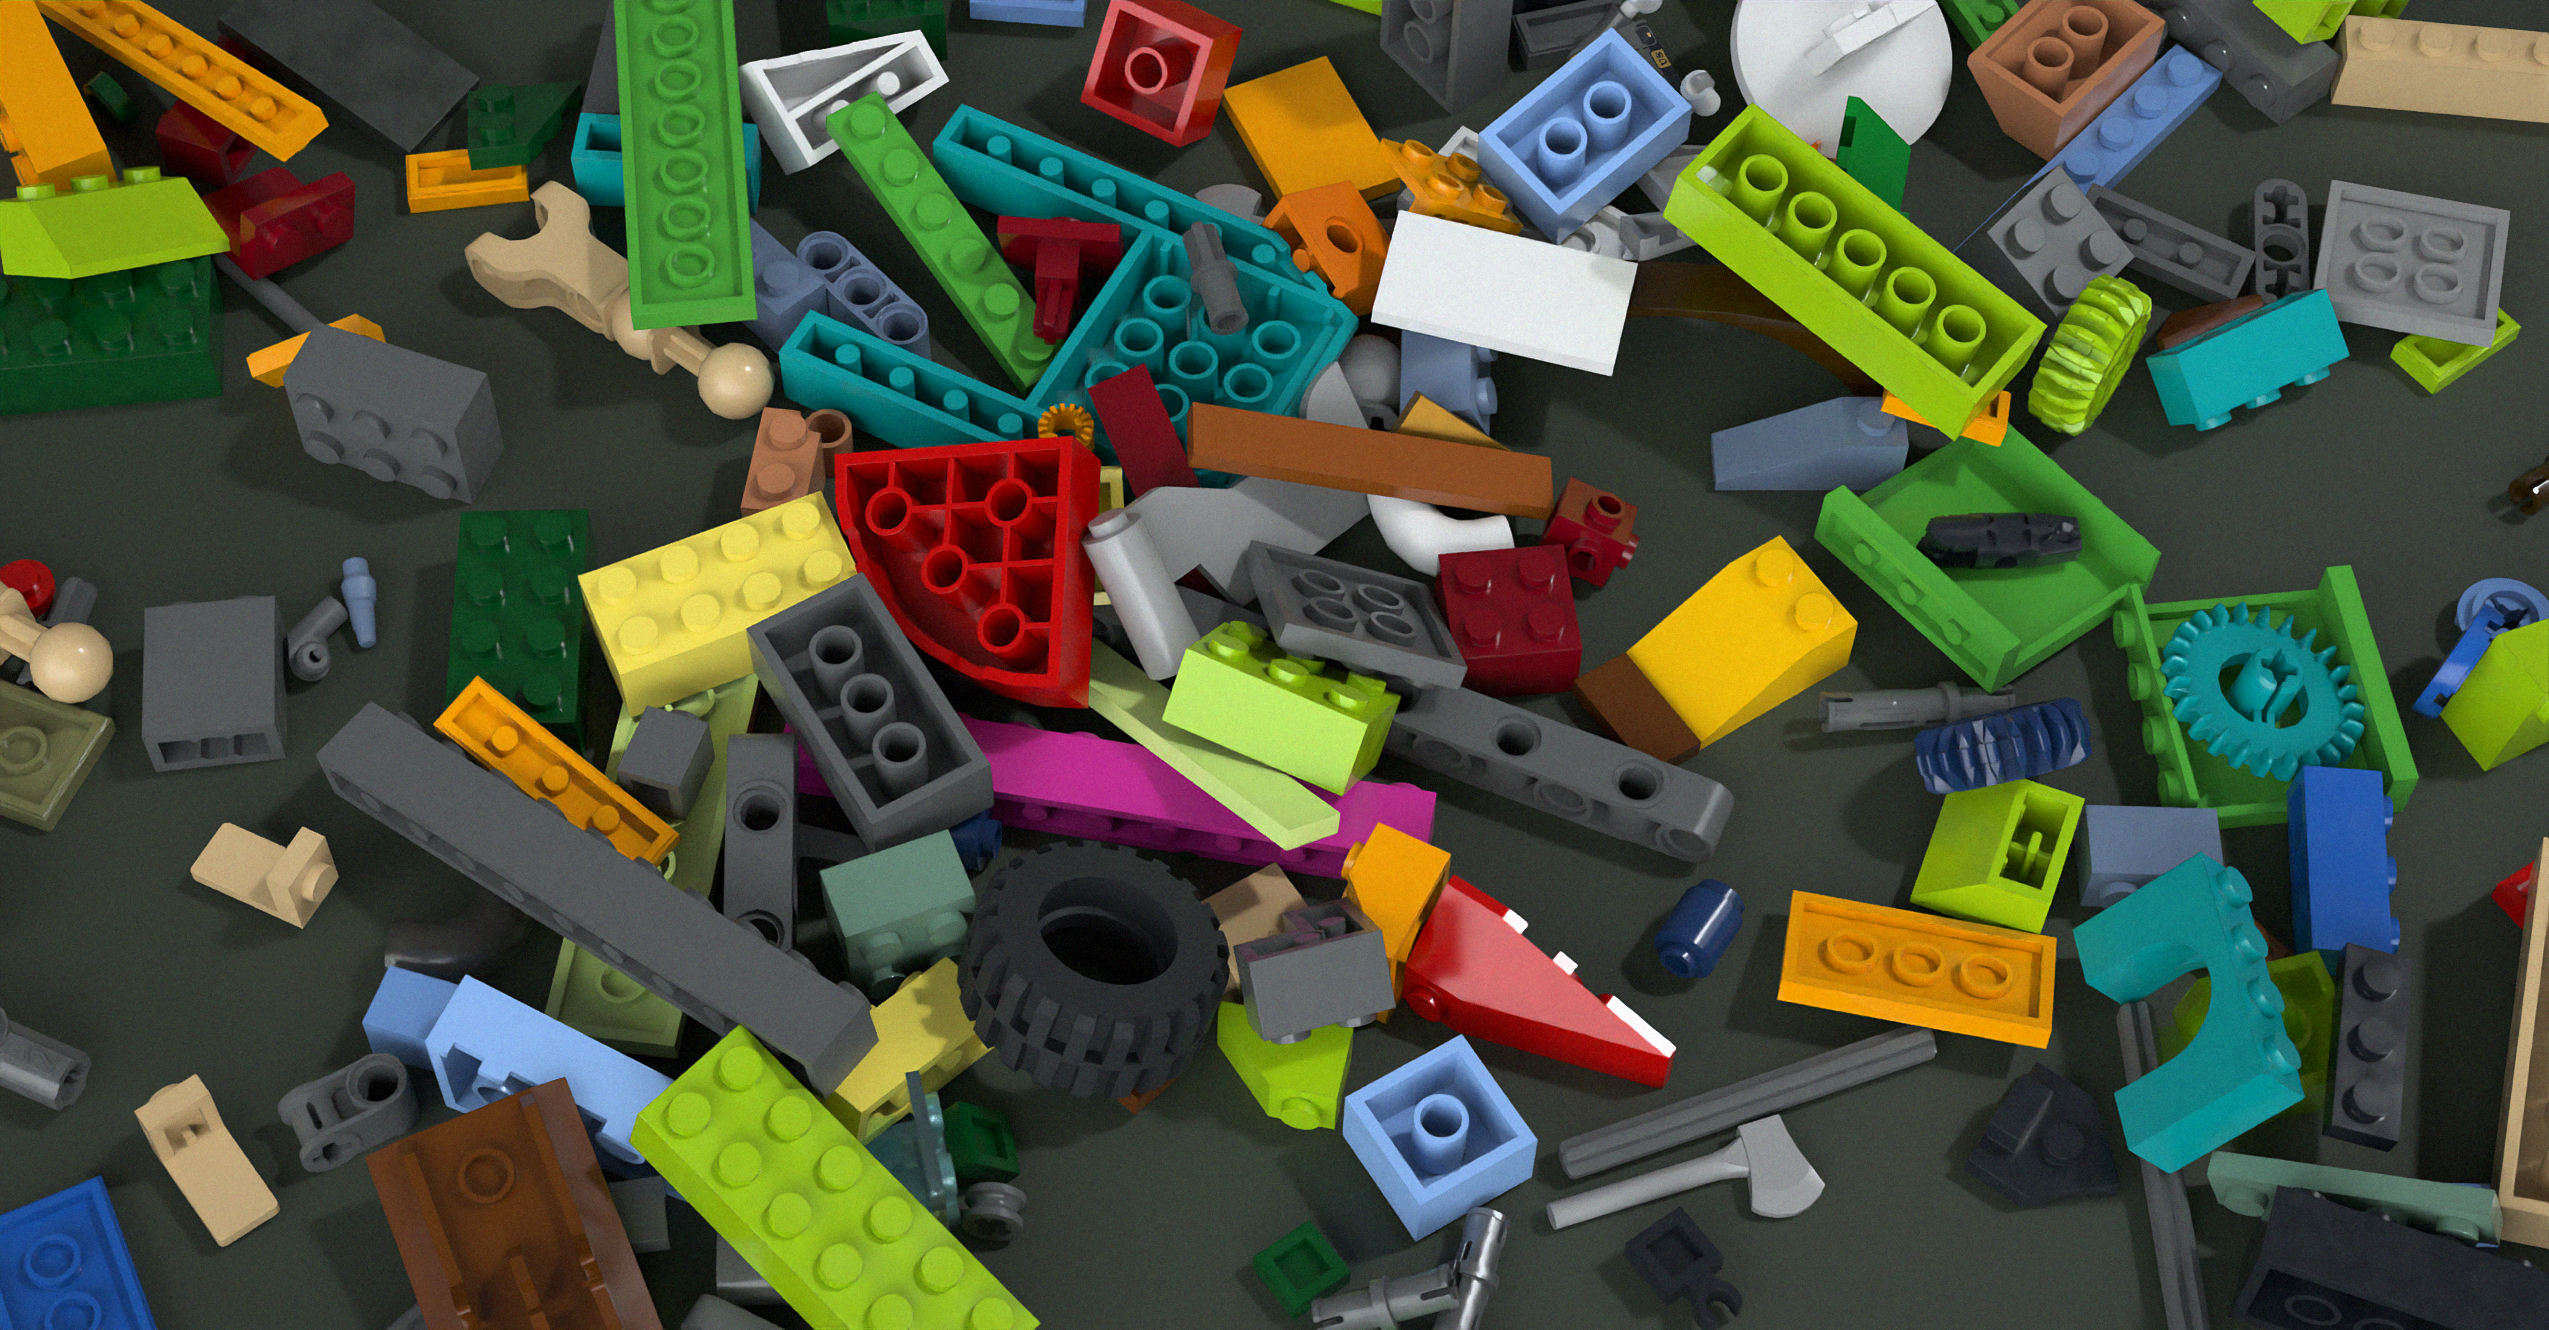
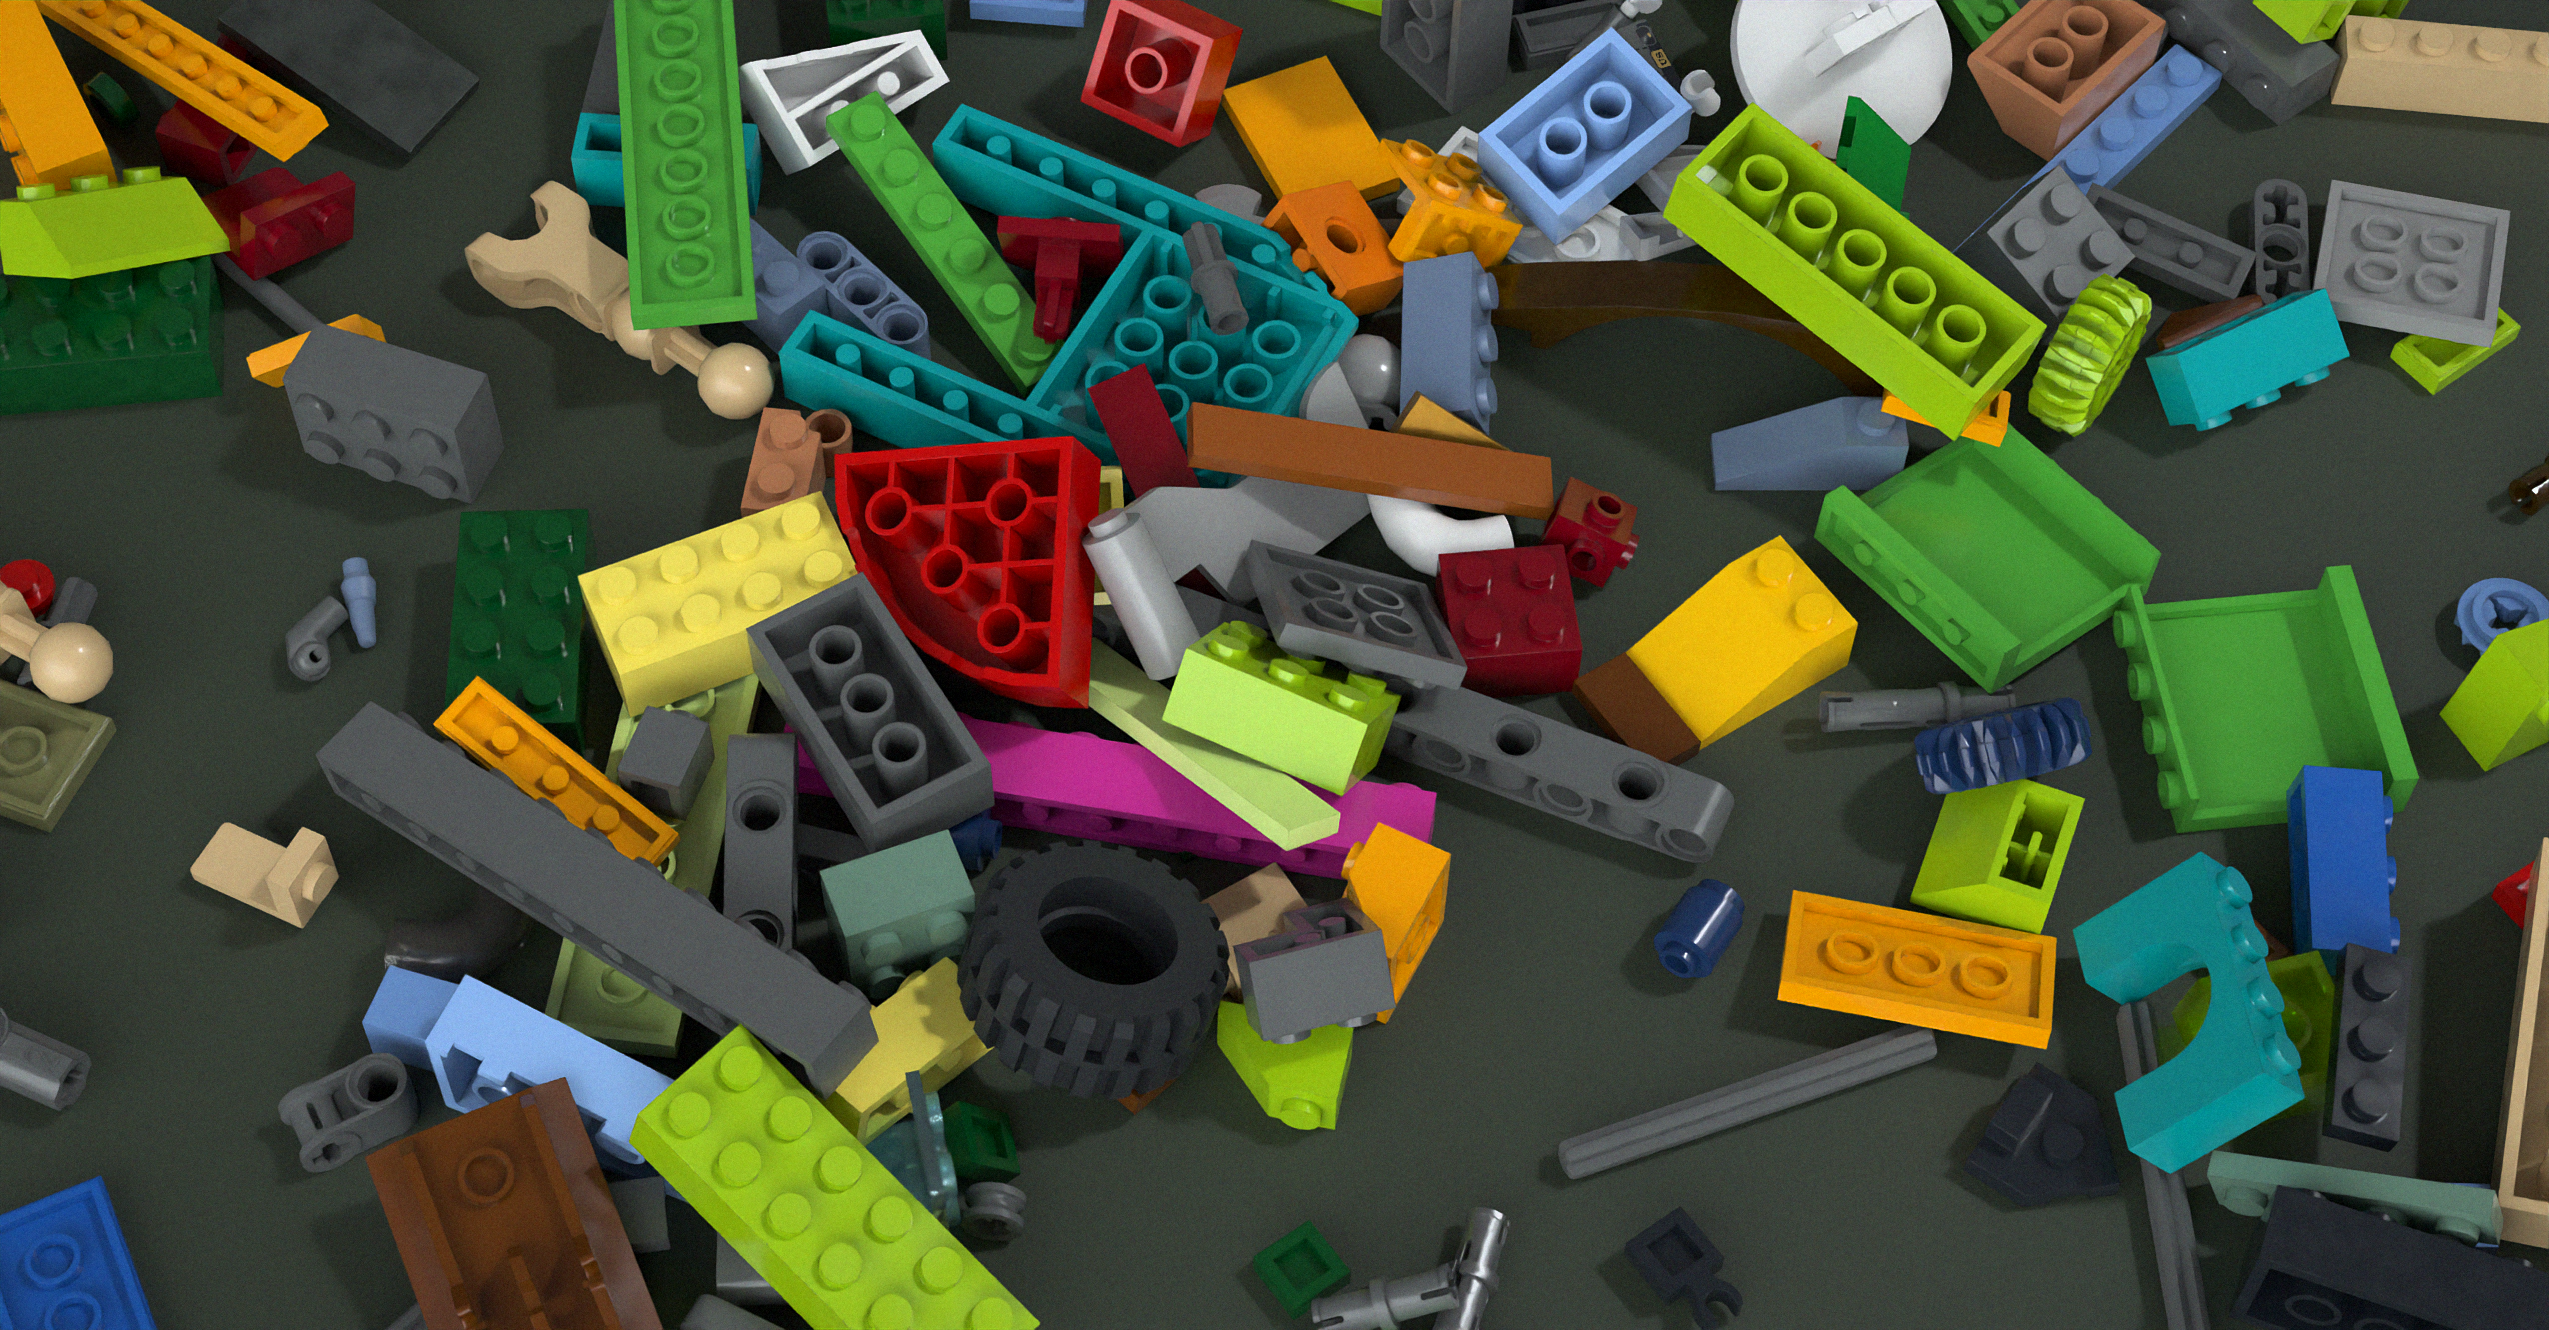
tan bracket [134,1074,280,1247] -> none
dark grey brick [142,595,287,772] -> none
light orange tile [406,149,530,213] -> none
dark green wing [468,80,583,171] -> none
light orange bush [1038,403,1095,452] -> none
light blue brick [1342,1034,1538,1242] -> none
white tile [1371,210,1638,376] -> none
wedge [1402,874,1676,1089] -> none
light grey piece [1546,1114,1825,1230] -> none
black hinge [1916,512,2083,569] -> none
sand blue brick [2073,805,2224,909] -> none
teal gear [2160,602,2365,781] -> none
blue tile [2411,603,2505,721] -> none

